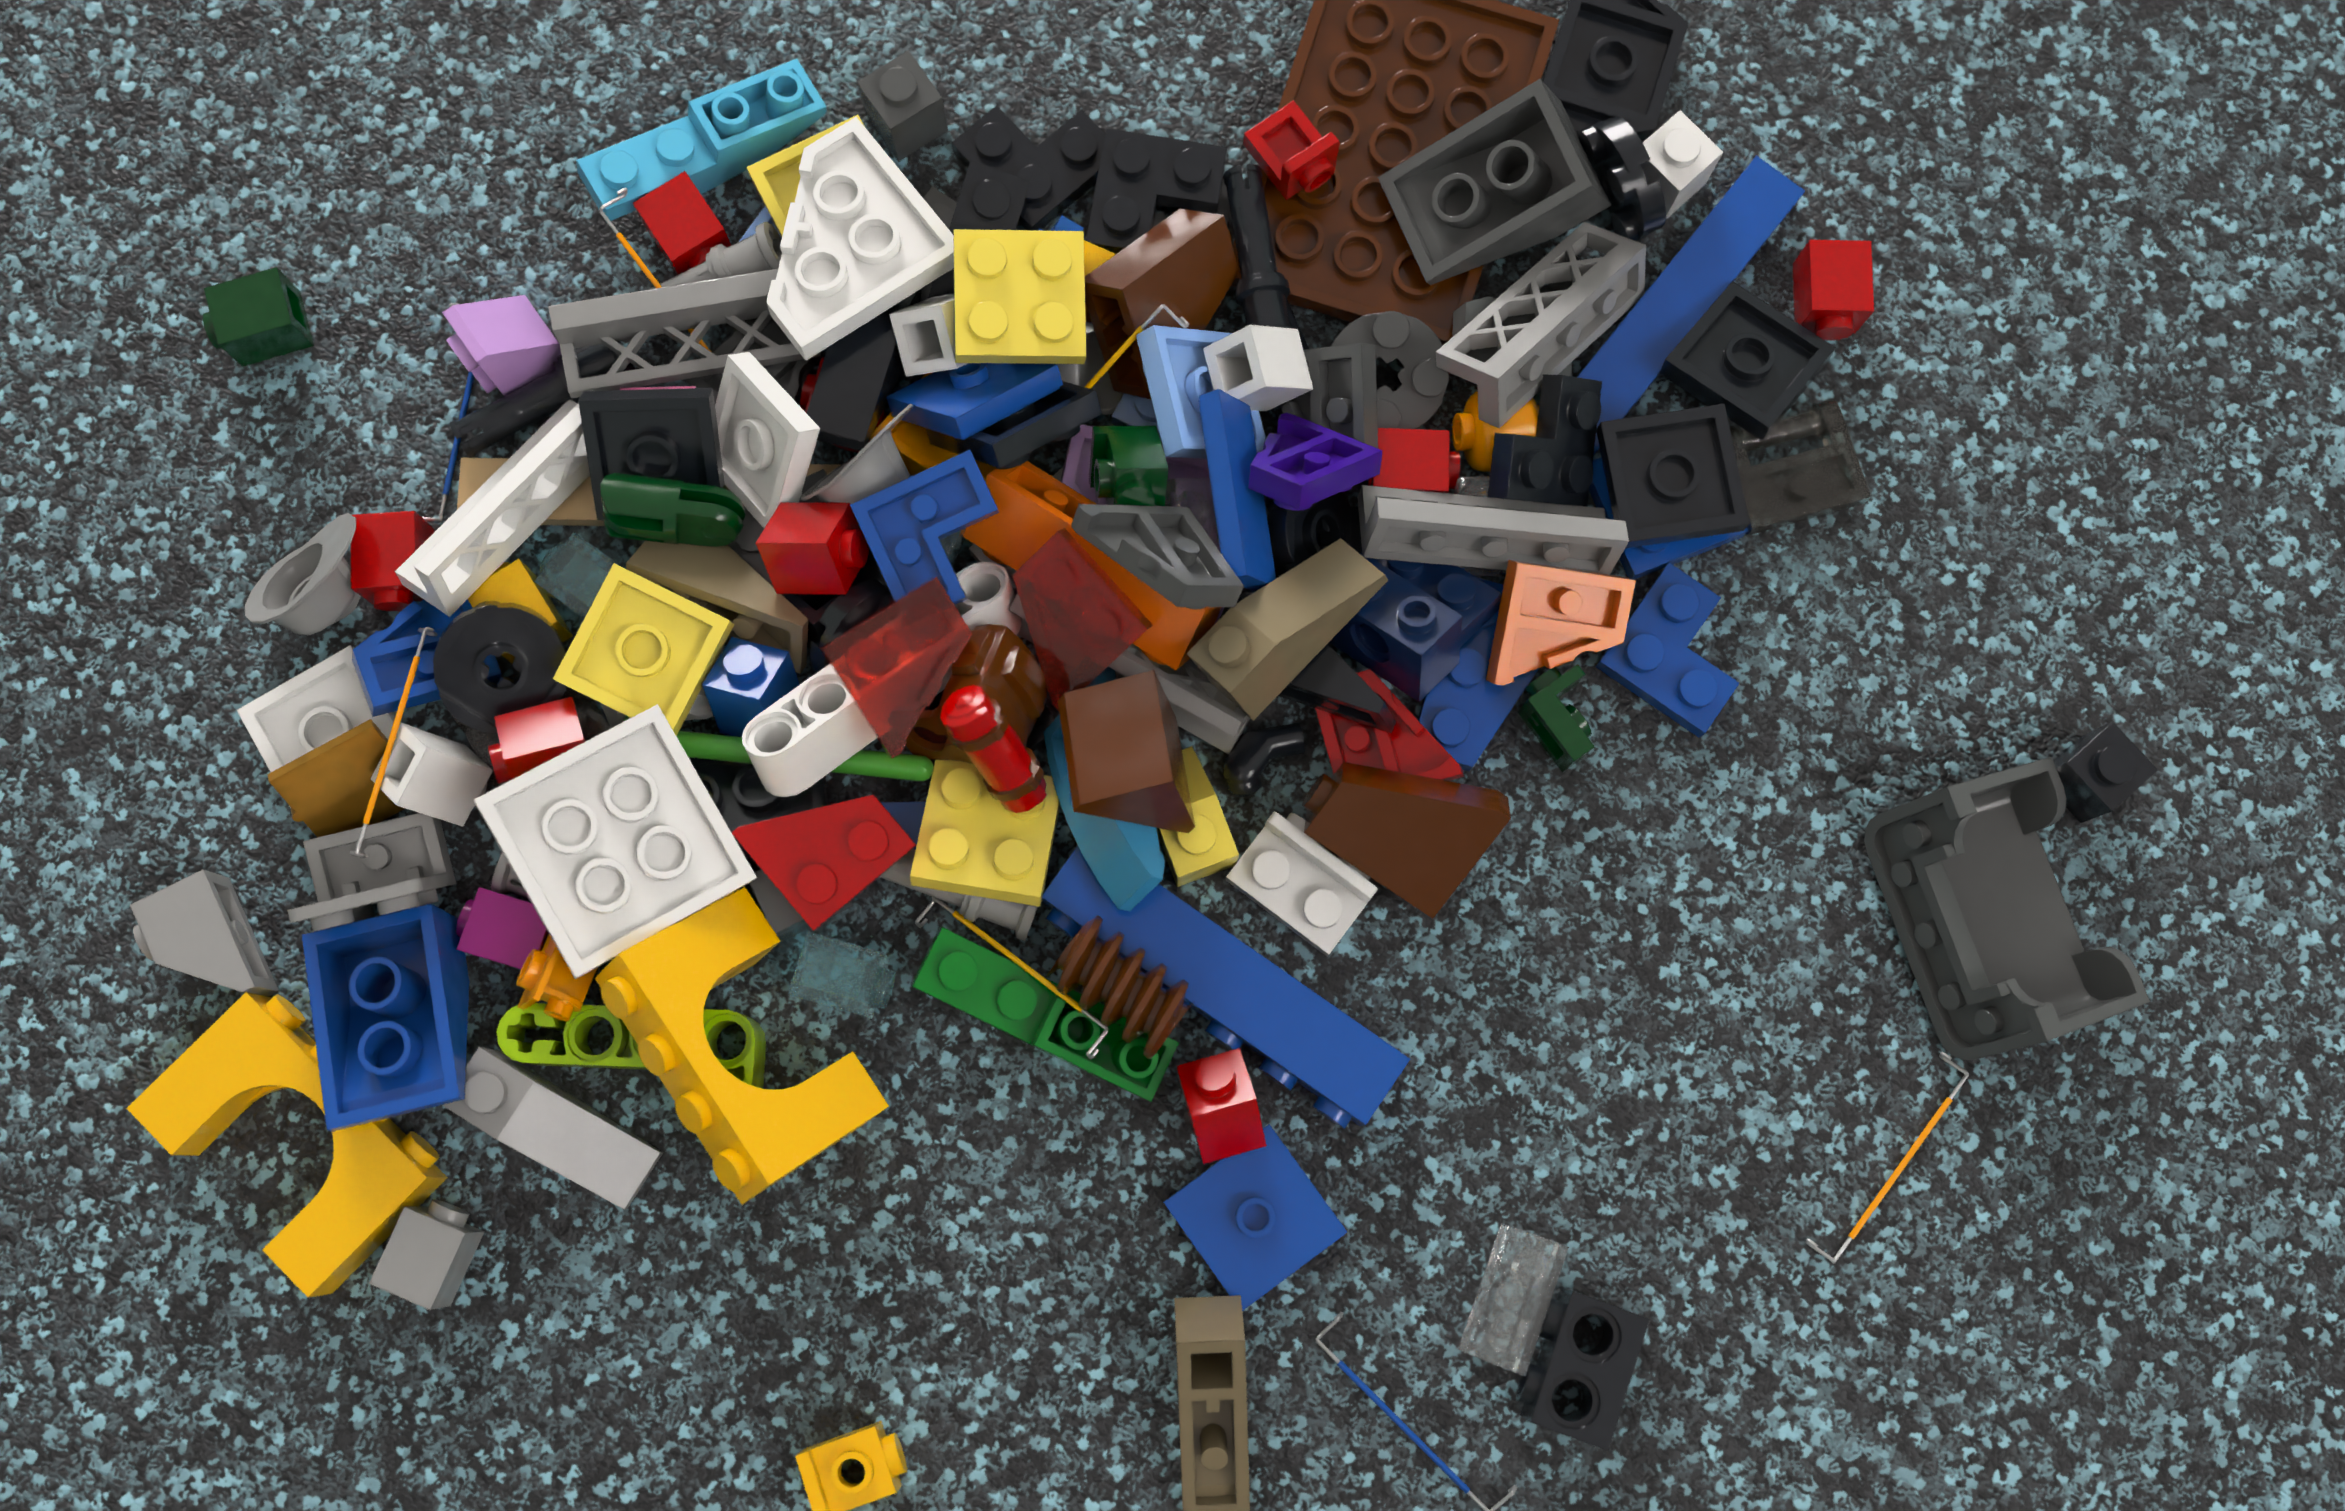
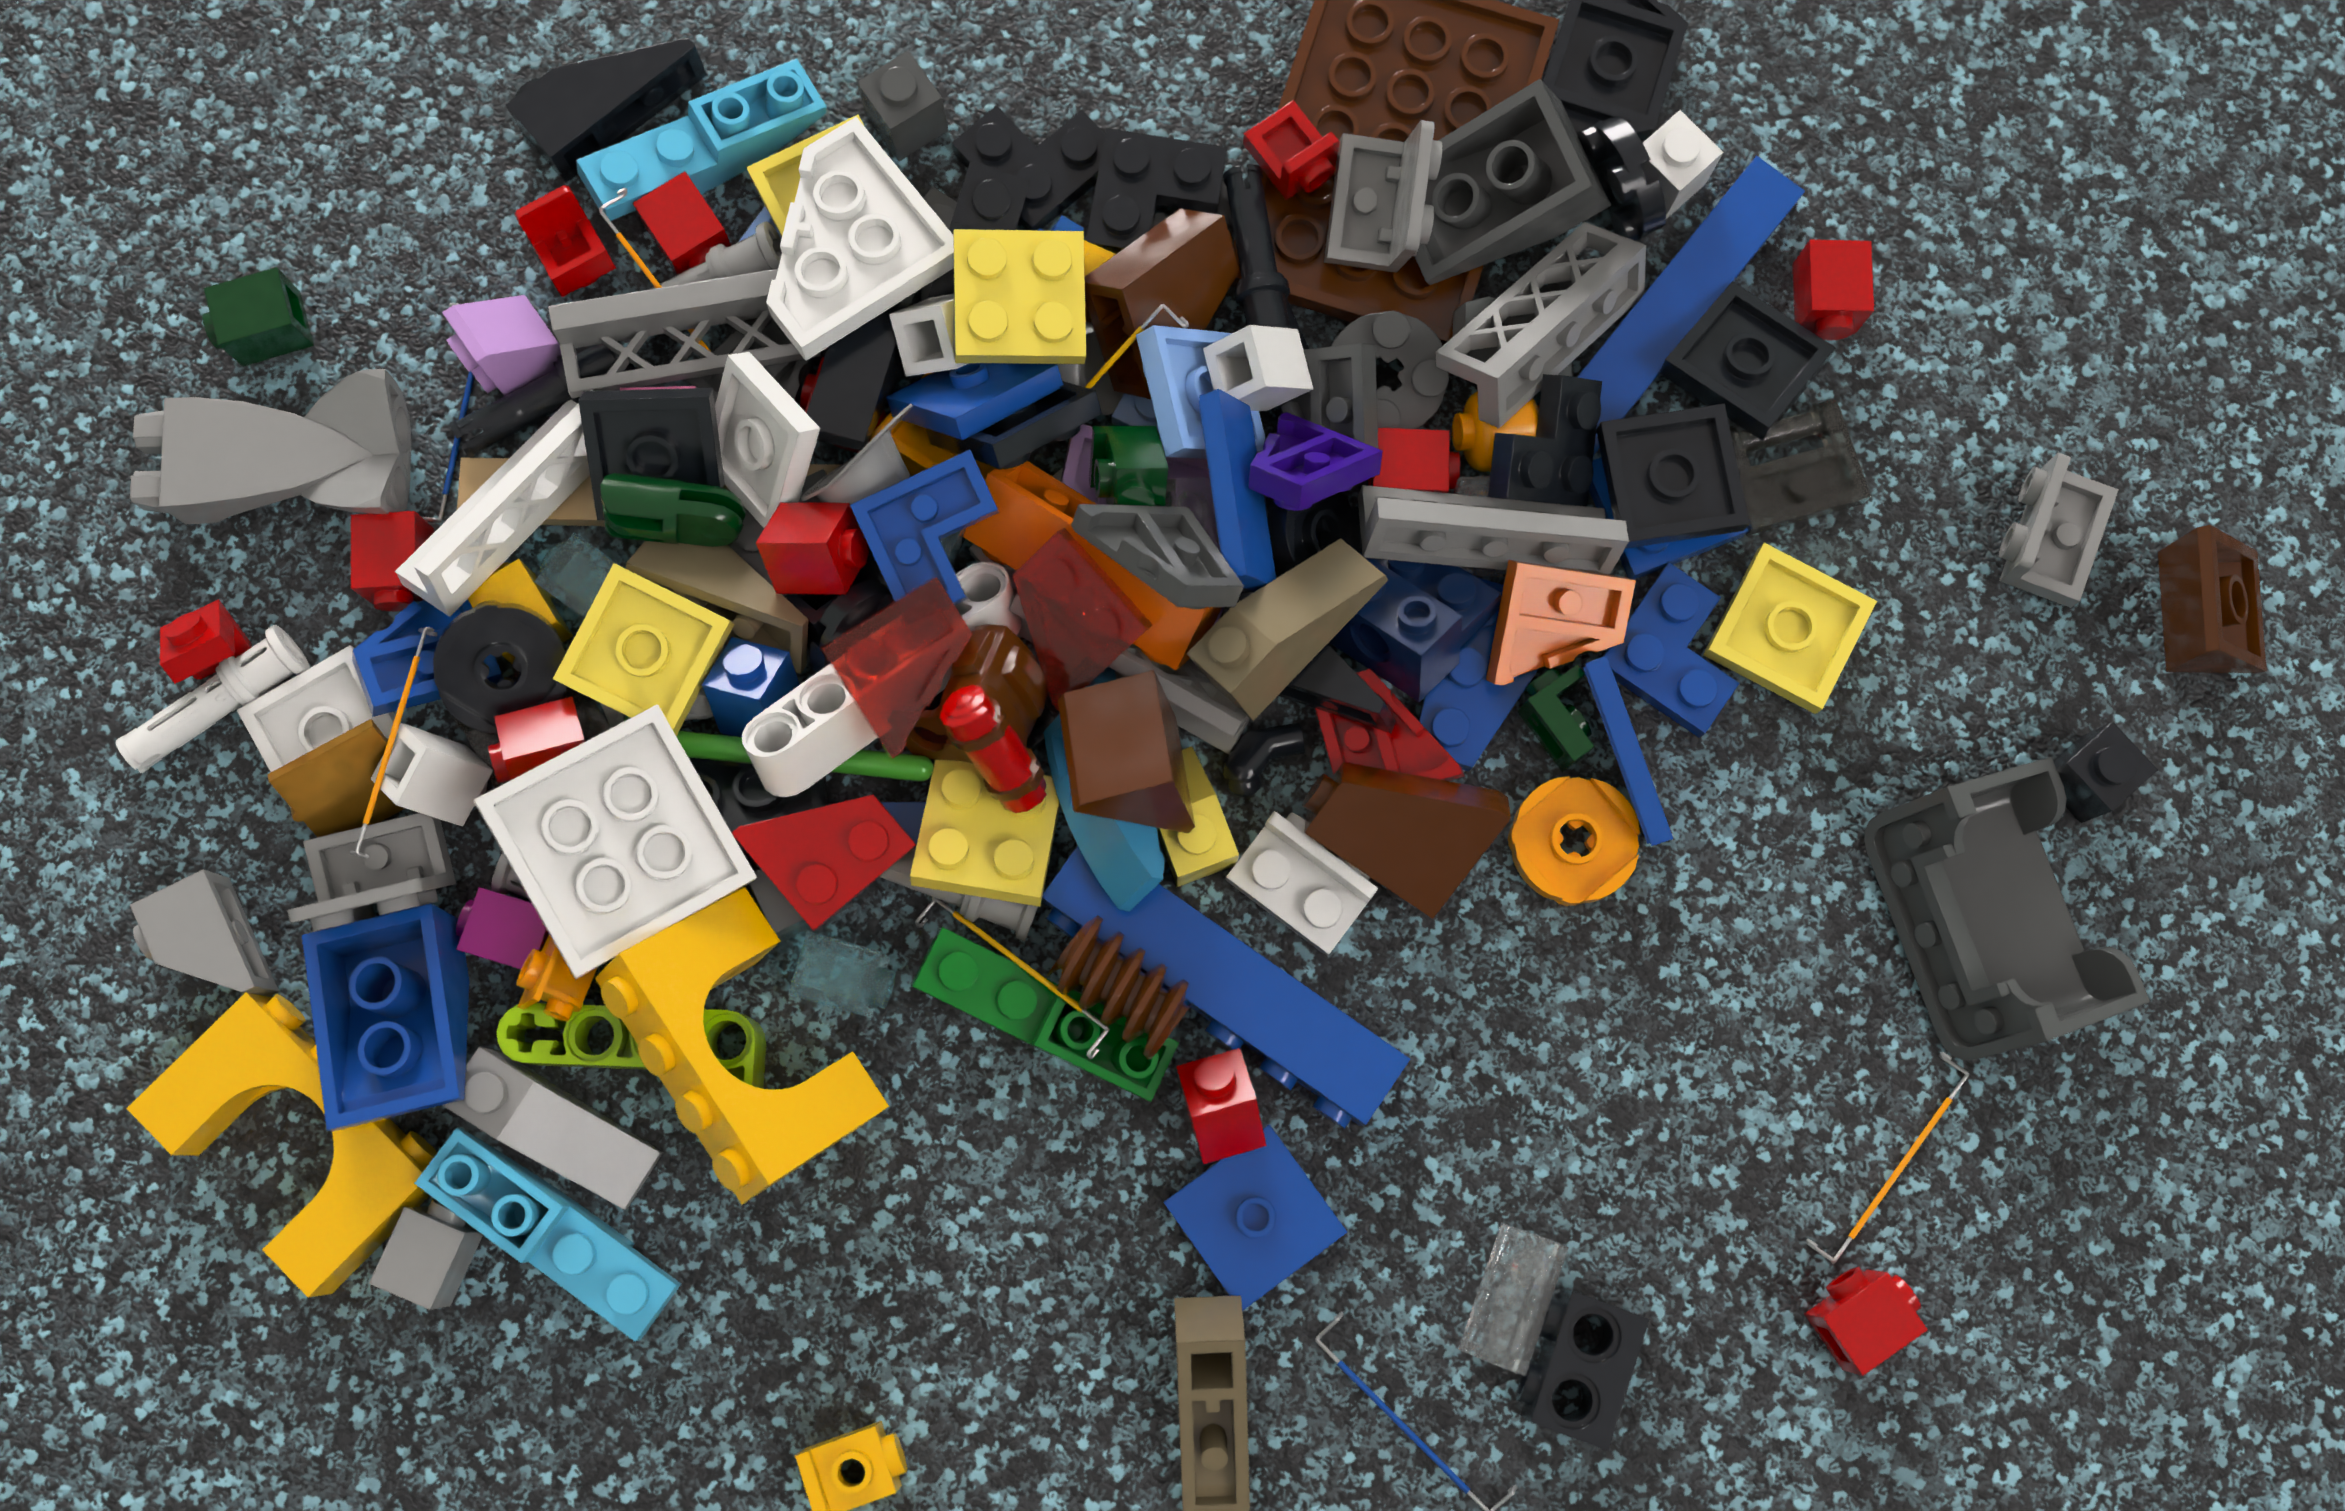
light grey piece [245,513,361,635] -> none
none -> white pin [116,625,310,773]
none -> light grey hips [130,369,411,524]
none -> red bracket [160,599,252,684]
none -> medium azure slope [414,1128,681,1342]
none -> black slope [505,37,707,183]
none -> red bracket [515,185,616,297]
none -> light grey bracket [1324,120,1442,273]
none -> light orange plate [1508,776,1640,906]
none -> blue tile [1583,655,1673,846]
none -> light yellow plate [1703,543,1877,714]
none -> red brick [1804,1267,1928,1376]
none -> light grey bracket [1999,452,2119,608]
none -> reddish brown slope [2158,525,2267,673]

